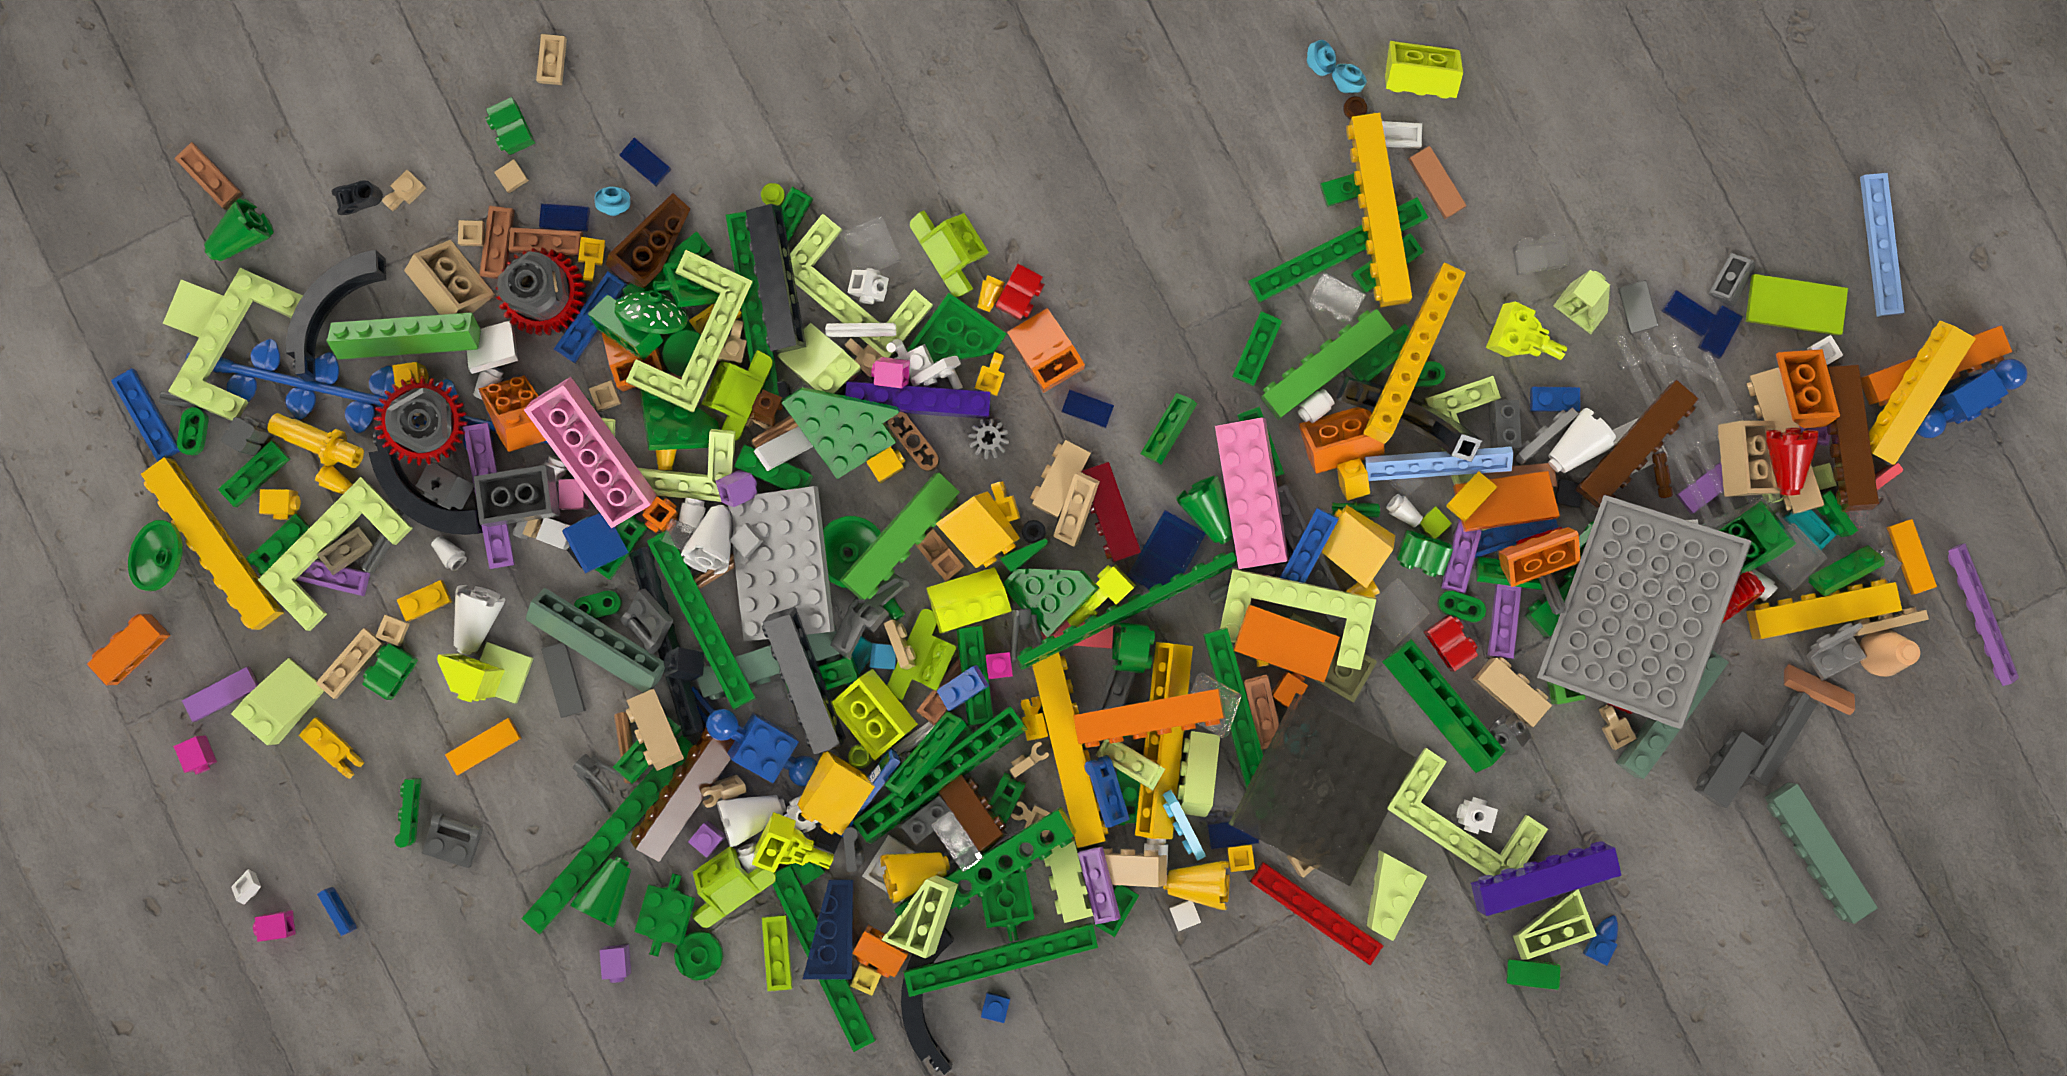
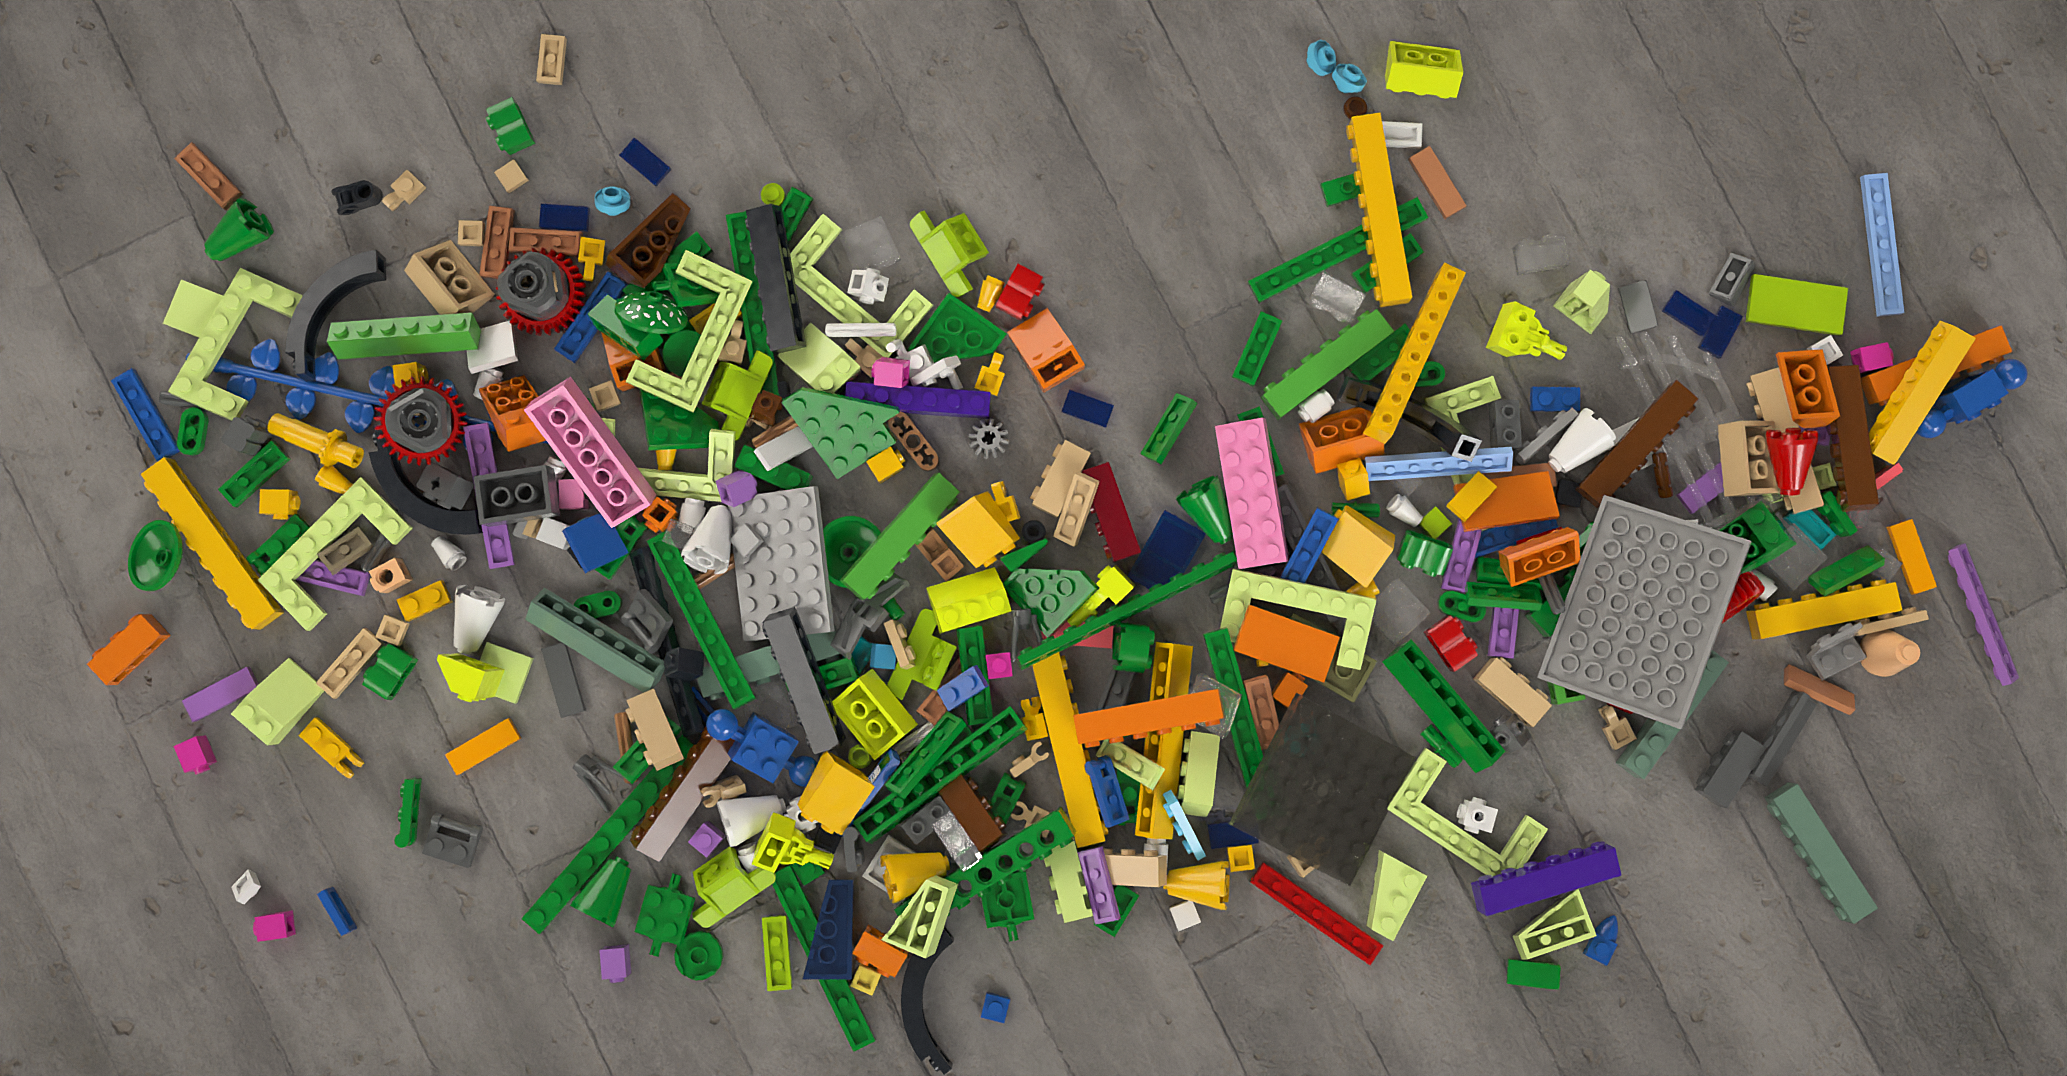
green plate [903,923,1098,997] -> none
none -> light nougat brick [369,558,413,593]
none -> green axle [1420,724,1463,768]
none -> green plate [1465,582,1542,611]
none -> dark pink brick [1850,342,1894,373]

